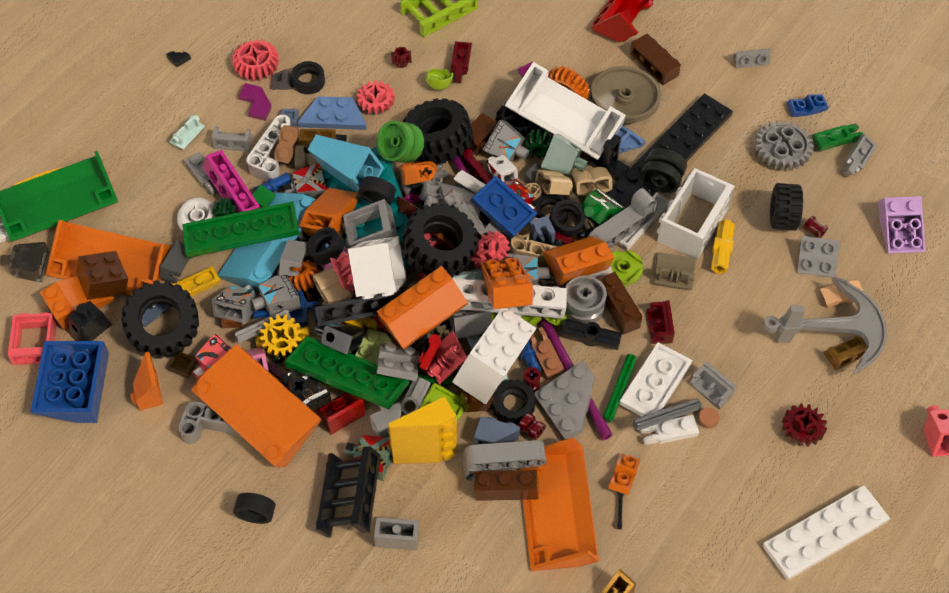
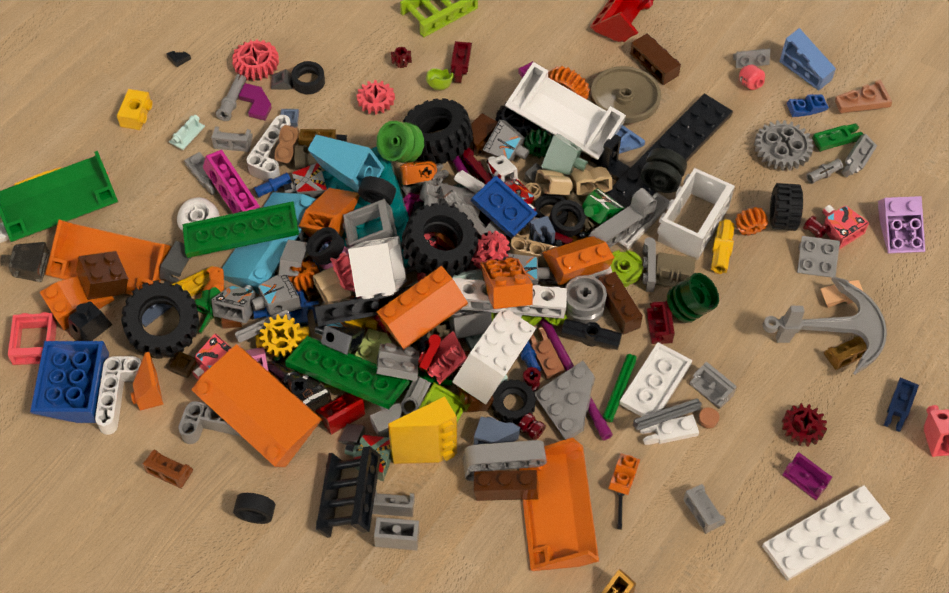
dark green gear [212,198,236,217] -> none
green tile [253,185,276,208] -> none
medium blue wing [298,96,367,130] -> none
copper slope [397,196,420,217] -> none
none -> white beam [95,356,141,435]
none -> yellow brick [117,89,153,130]
none -> dark orange hinge [143,449,193,489]
none -> animal [194,266,224,334]
none -> light grey pin [216,74,246,121]
none -> dark grey slope [339,424,366,445]
none -> light grey hinge [372,490,415,517]
none -> light grey plate [642,237,656,292]
none -> dark green wheel [667,273,719,323]
none -> light grey hinge [683,484,726,534]
none -> orange gear [735,207,768,236]
none -> coral head [739,64,765,90]
none -> medium blue wedge [779,28,836,90]
none -> magenta hinge [782,452,833,500]
none -> light grey pin [806,159,843,184]
none -> coral torso [822,205,869,249]
none -> nougat wing [835,79,892,113]
none -> dark blue hinge [883,377,919,432]

